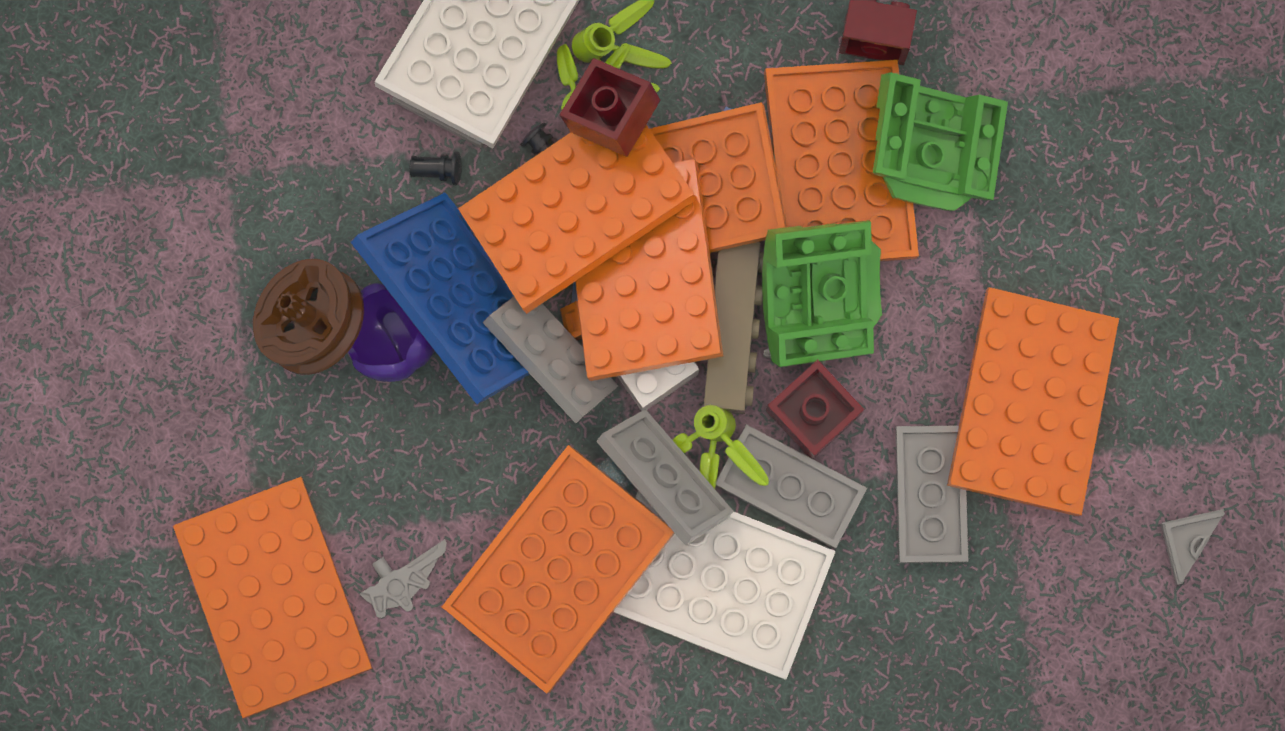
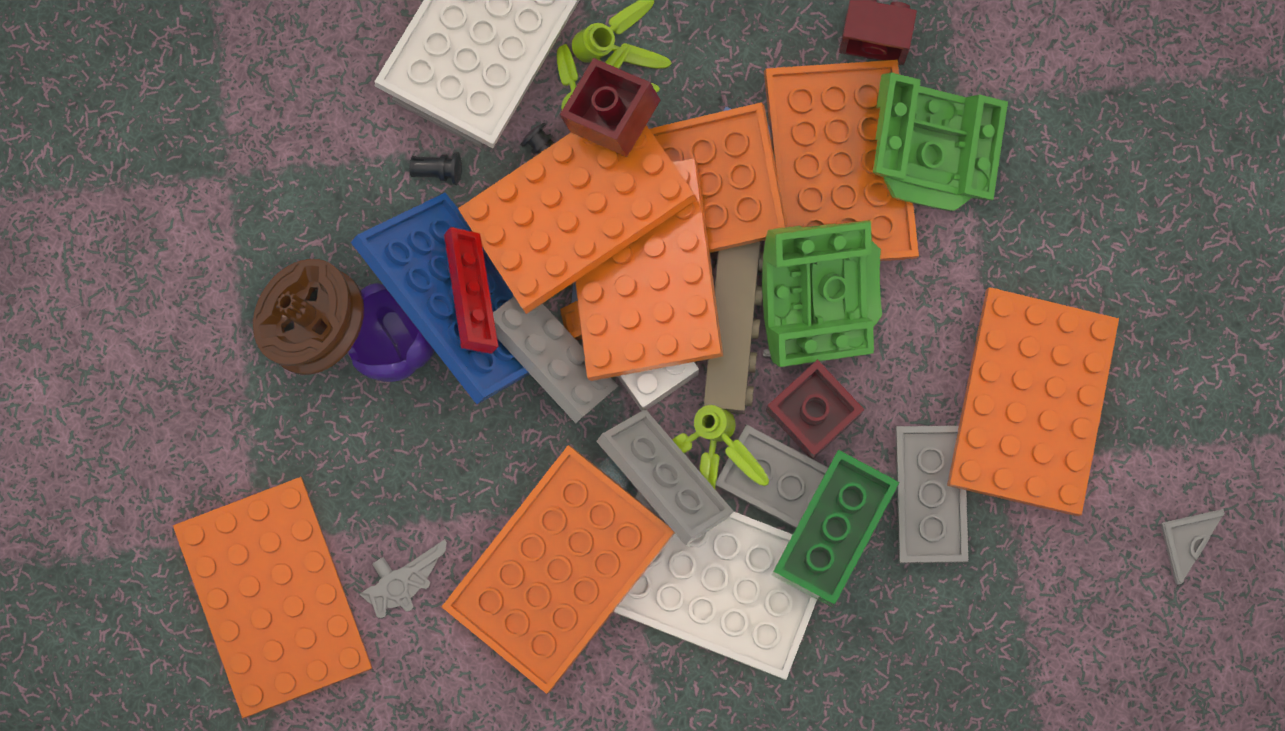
none -> red plate [444,227,498,354]
none -> green brick [771,450,900,607]

